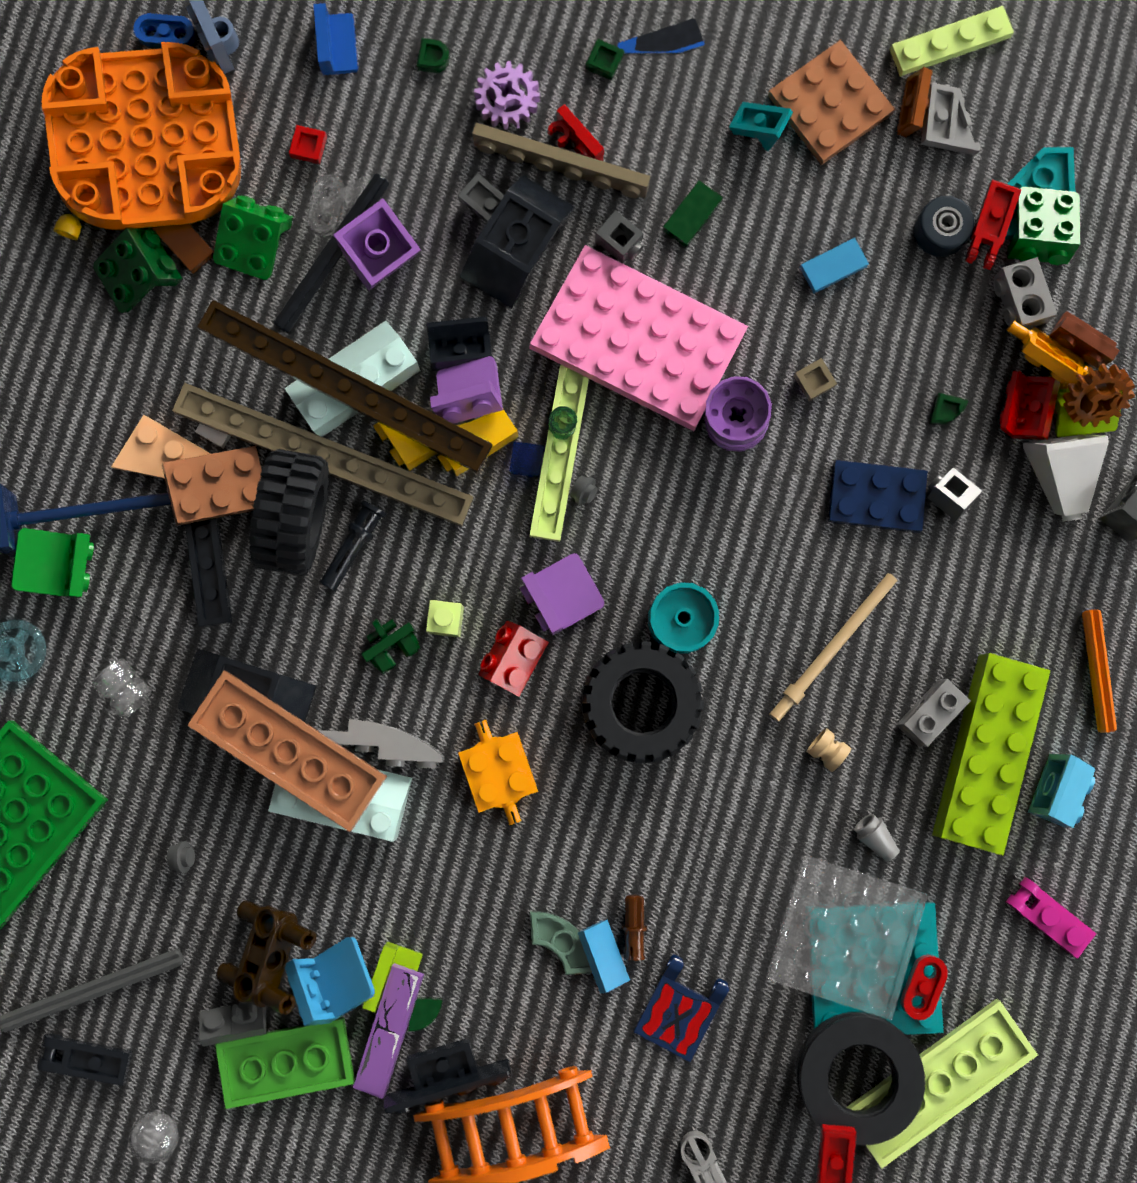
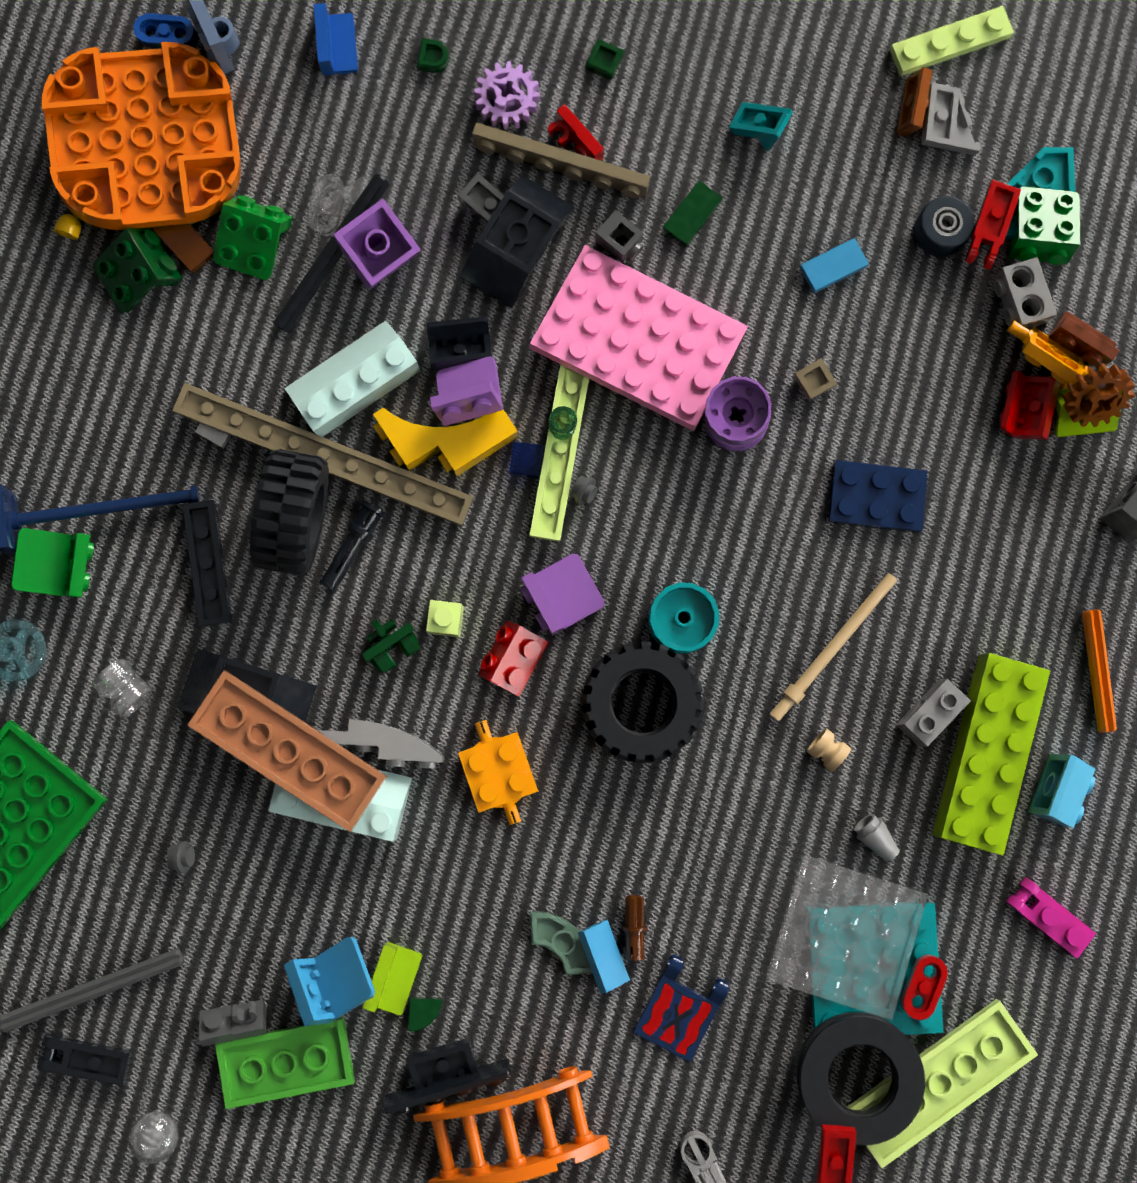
light nougat wing [111,415,211,479] -> none
nougat plate [162,446,262,526] -> none
dark brown plate [197,300,492,474] -> none
dark brown piece [216,901,316,1014] -> none
red plate [289,125,327,165] -> none
medium lavender tile [353,963,424,1099] -> none
black sticker [617,18,704,53] -> none
nougat plate [767,40,895,165] -> none
dark grey brick [927,467,982,524] -> none
dark green tile [929,393,969,425] -> none
white slope [1023,434,1109,521] -> none

